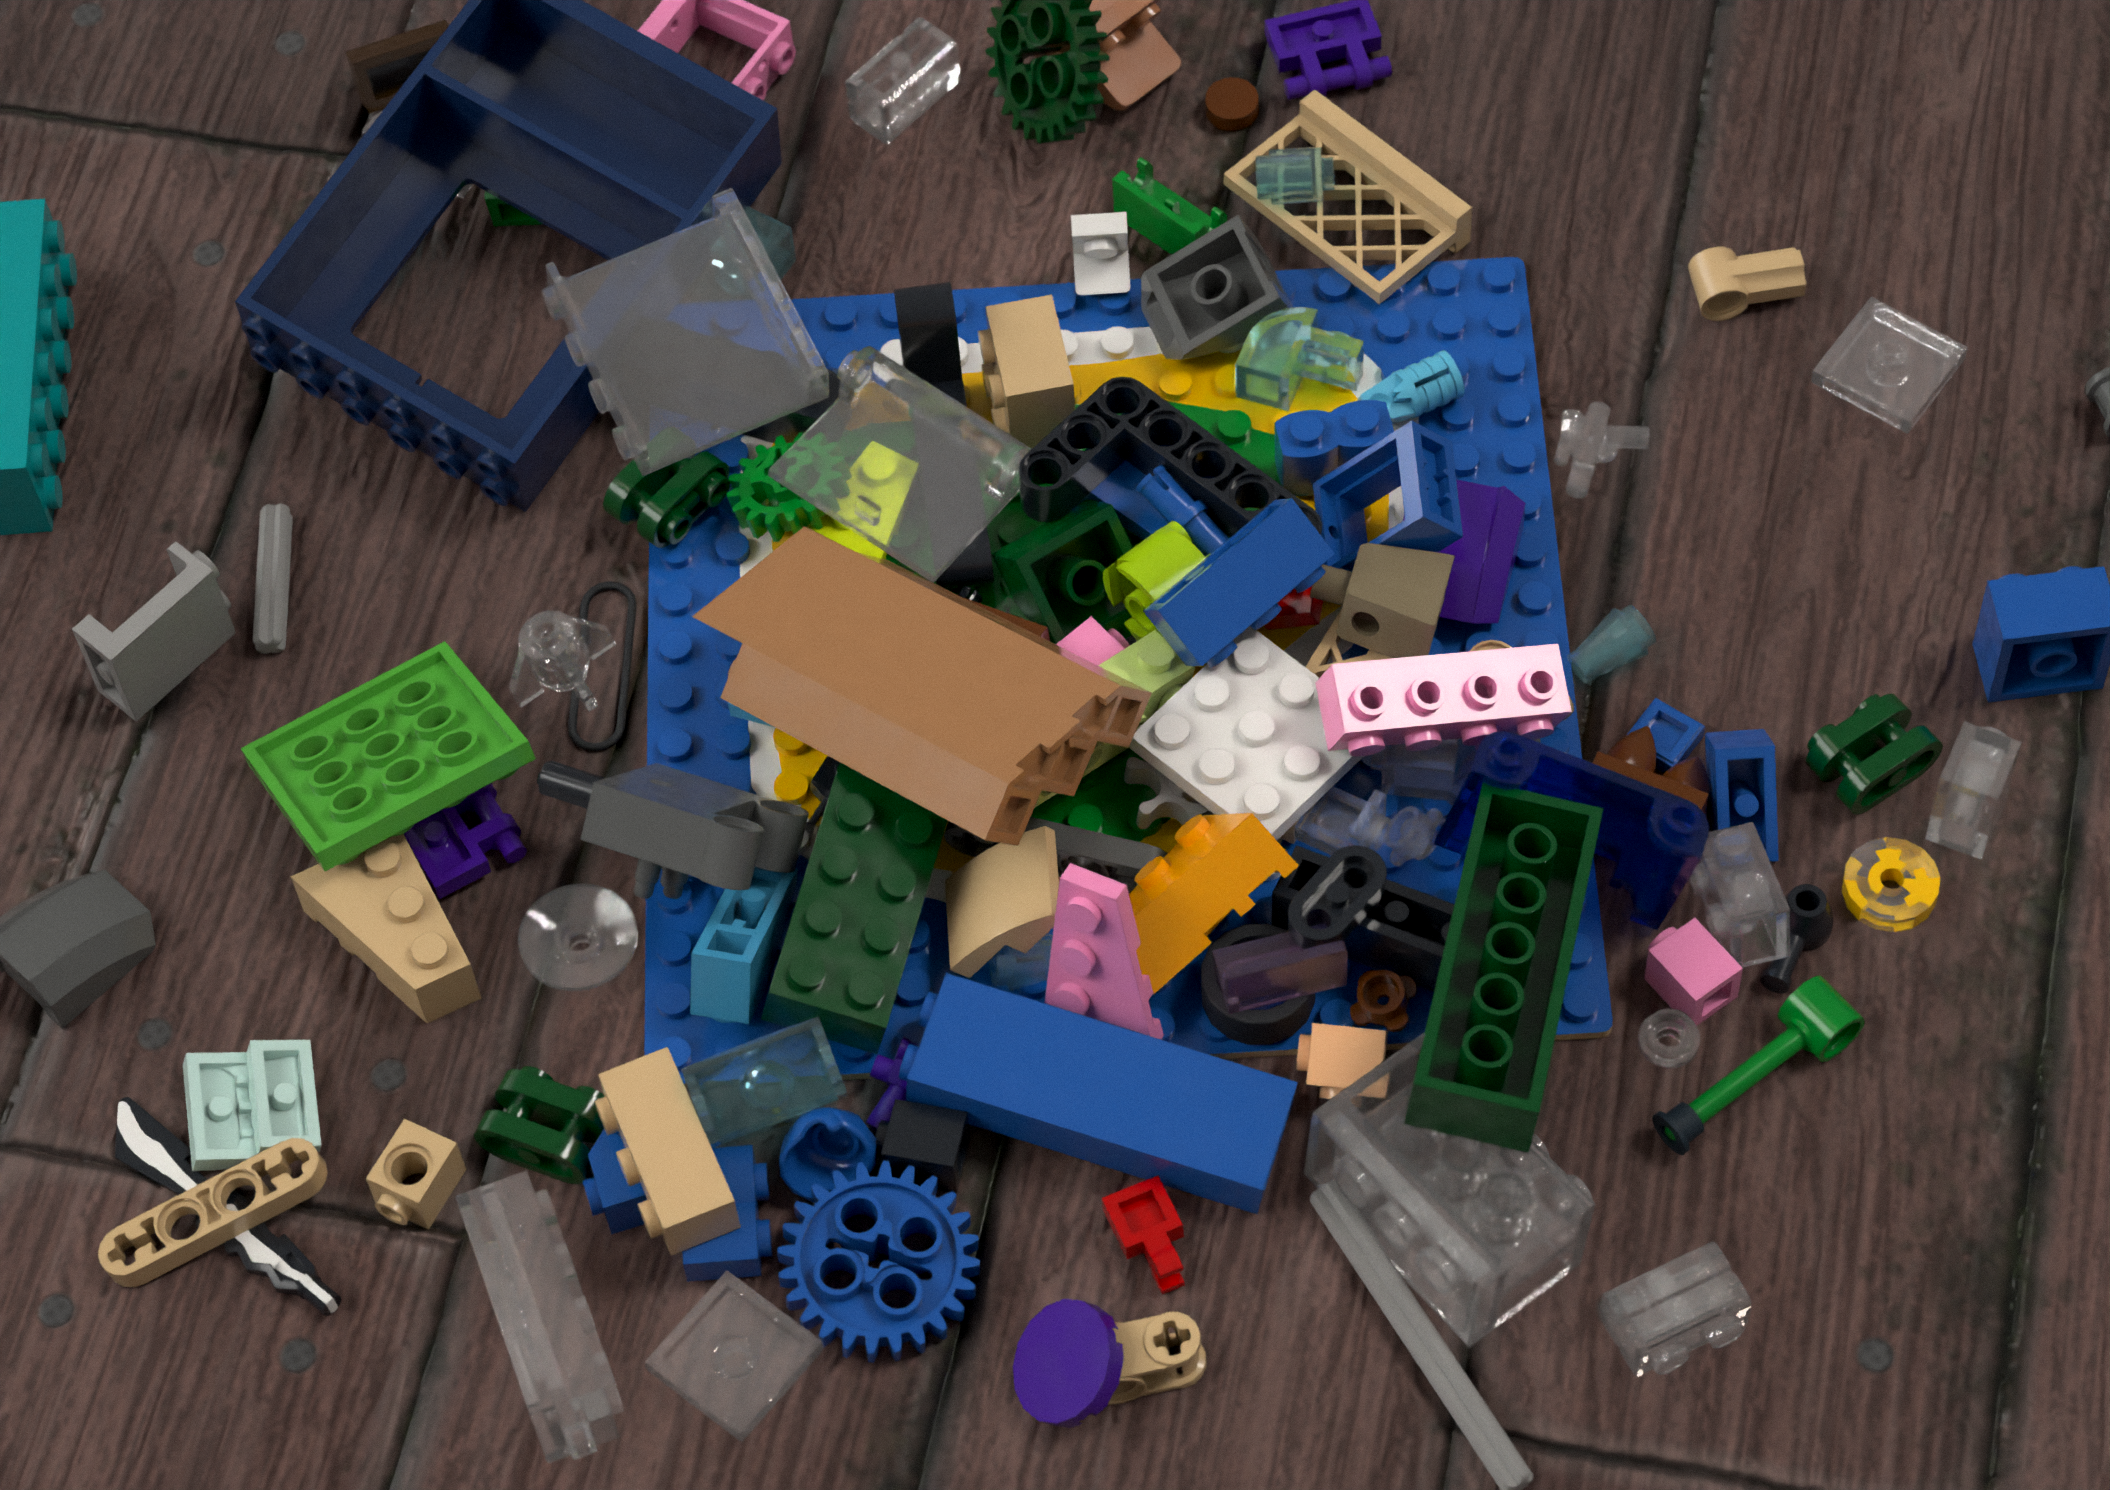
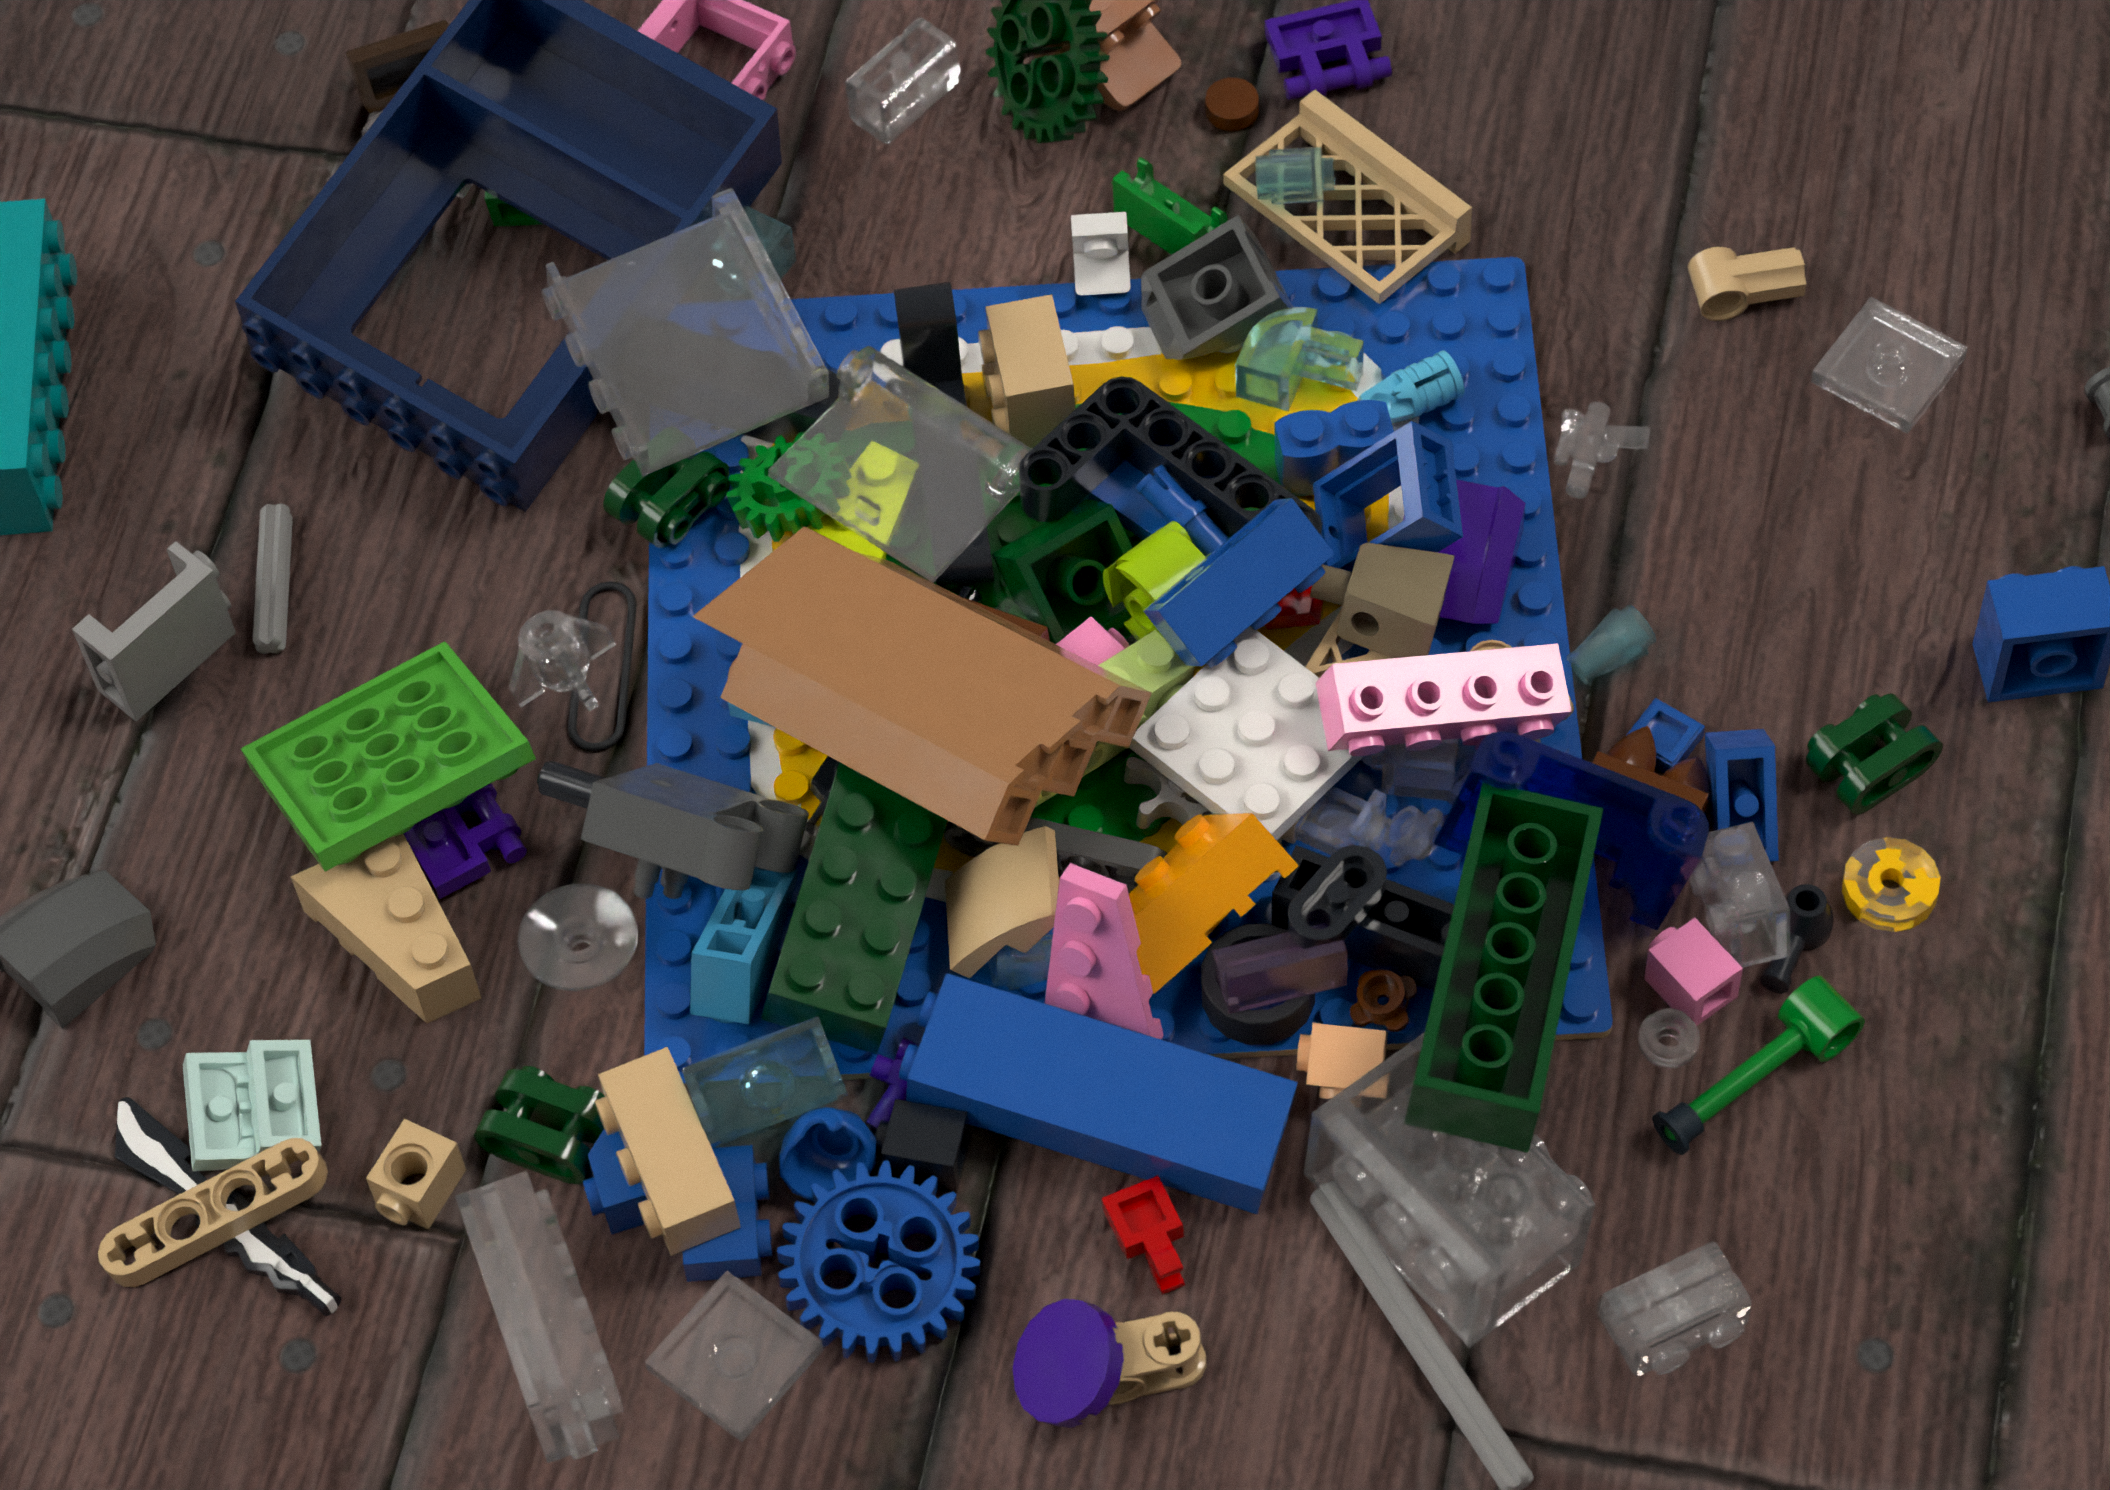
clear brick [1925,721,2022,860] -> none

